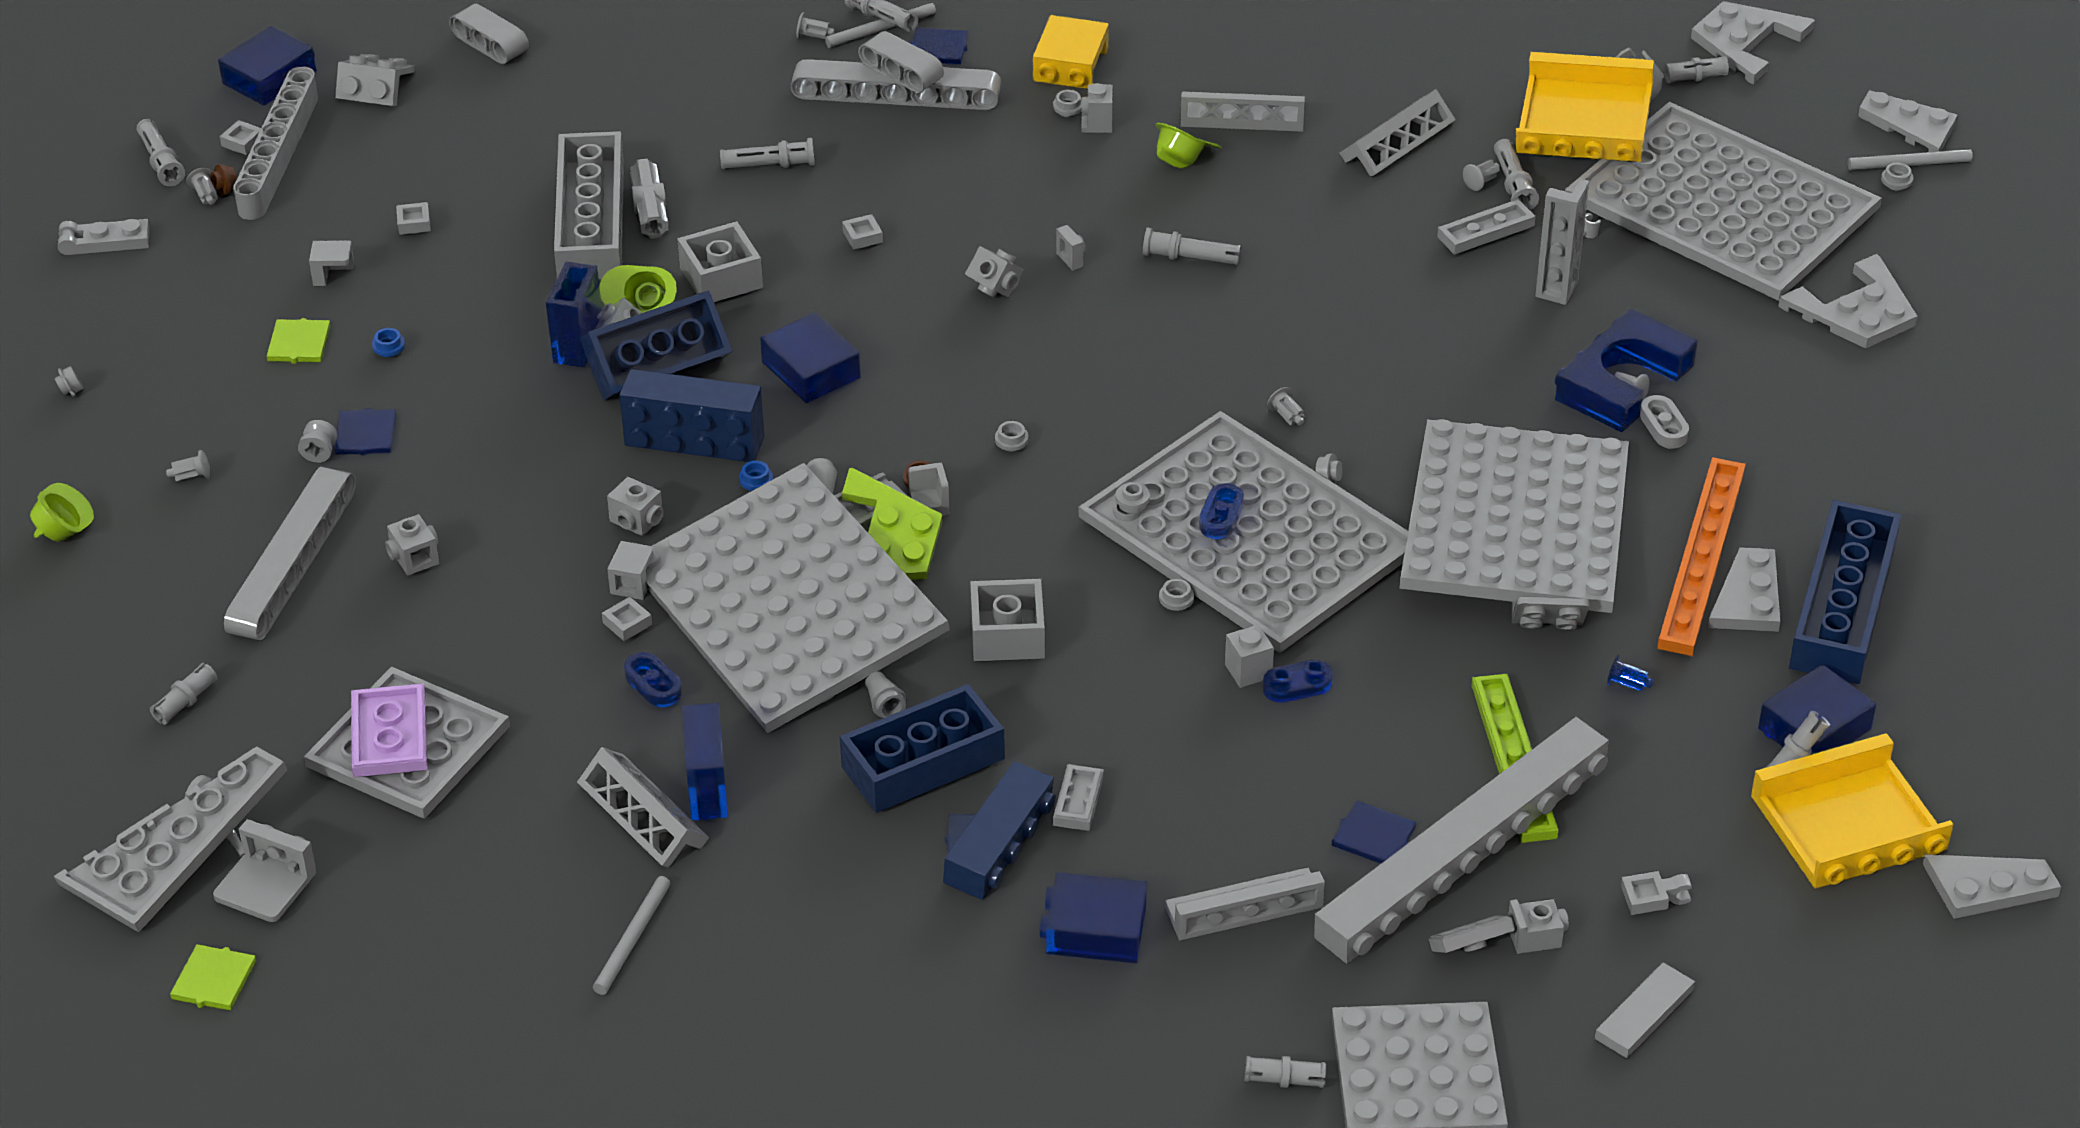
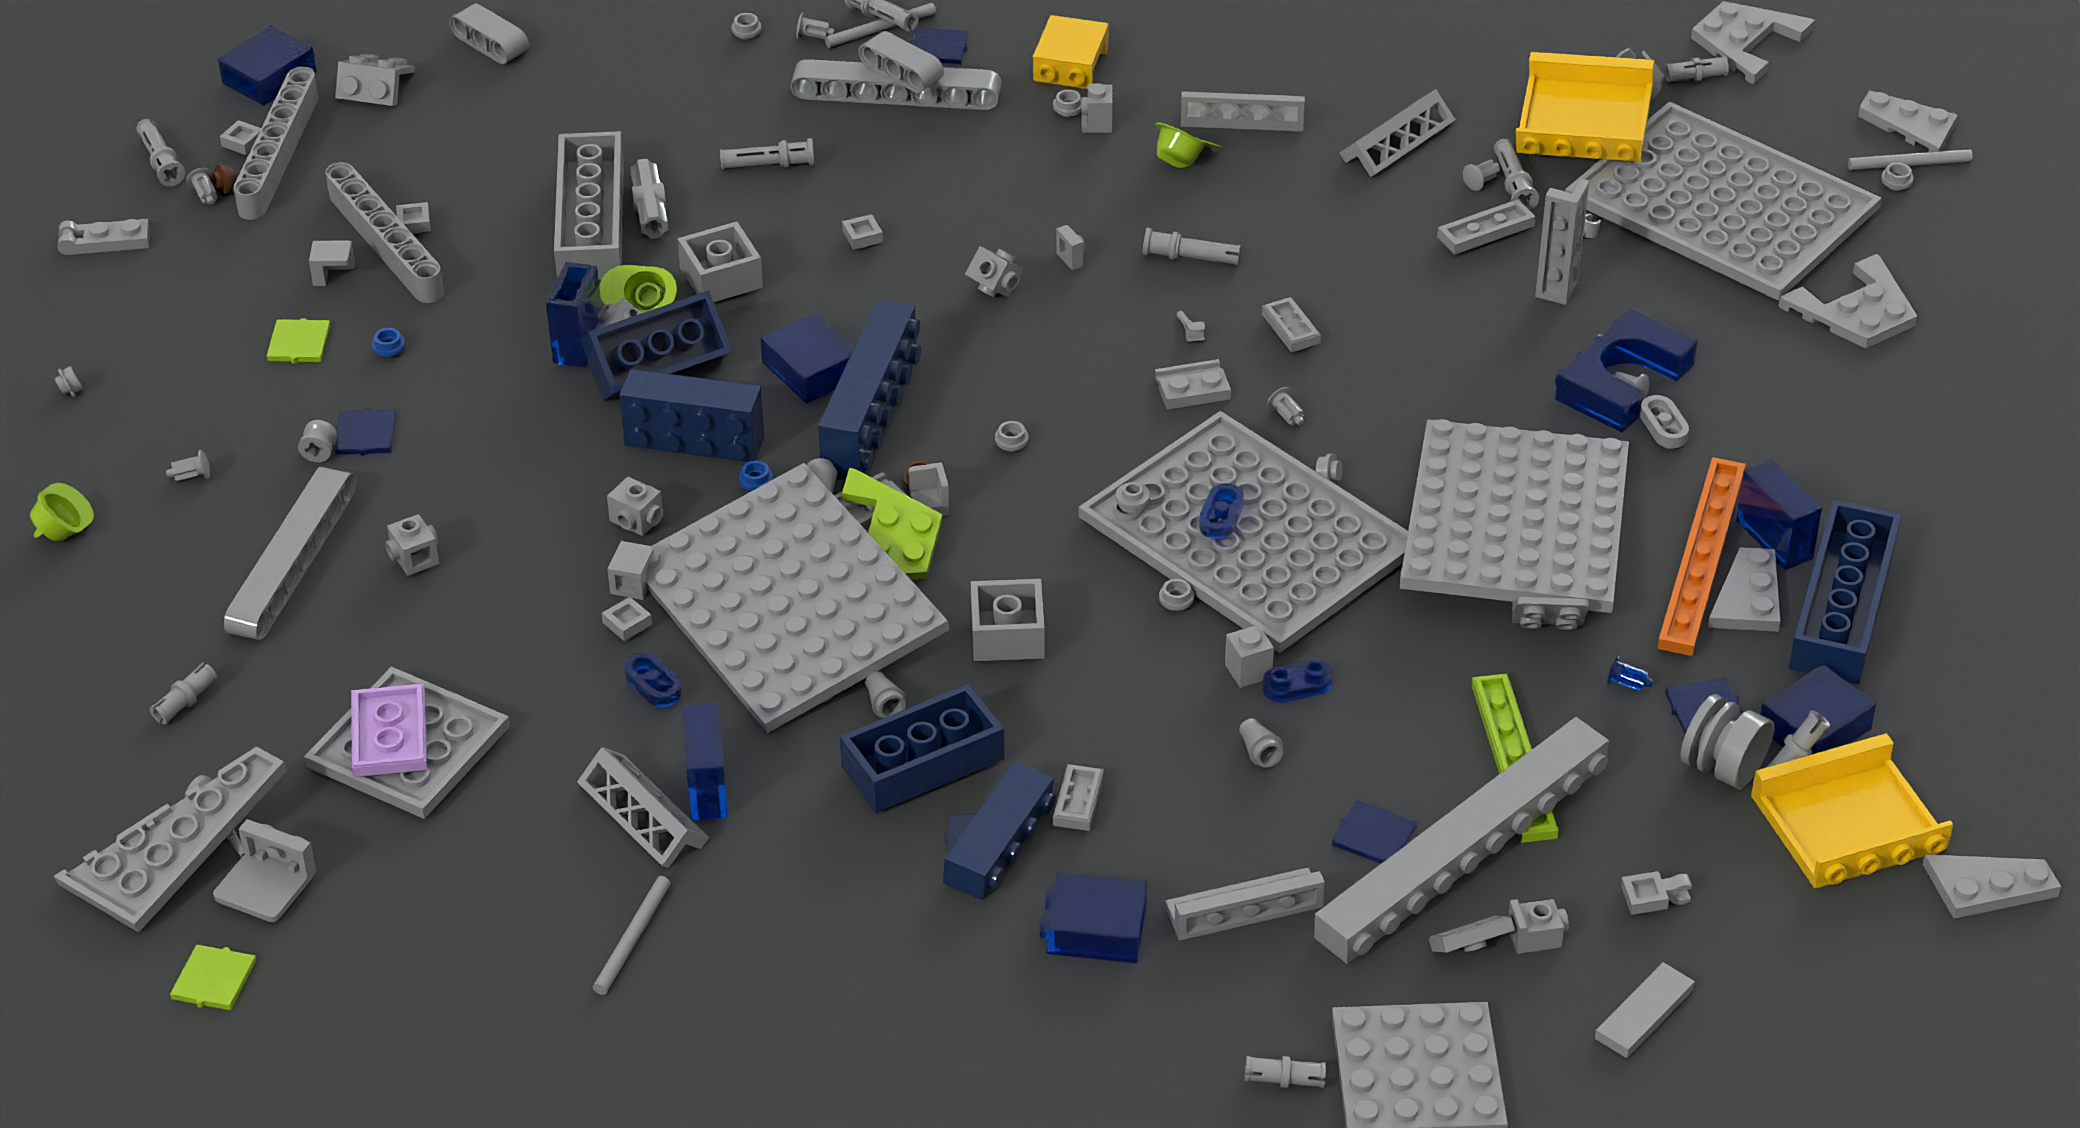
none -> light grey beam [325,162,444,303]
none -> light grey plate [732,13,762,40]
none -> dark blue brick [818,299,921,481]
none -> light grey plate [1155,359,1231,410]
none -> light grey hand [1177,311,1205,342]
none -> light grey cone [1239,718,1283,768]
none -> light grey plate [1262,297,1321,352]
none -> clear blue piece [1665,678,1743,734]
none -> light grey wheel [1680,694,1774,790]
none -> clear blue brick [1736,459,1822,570]

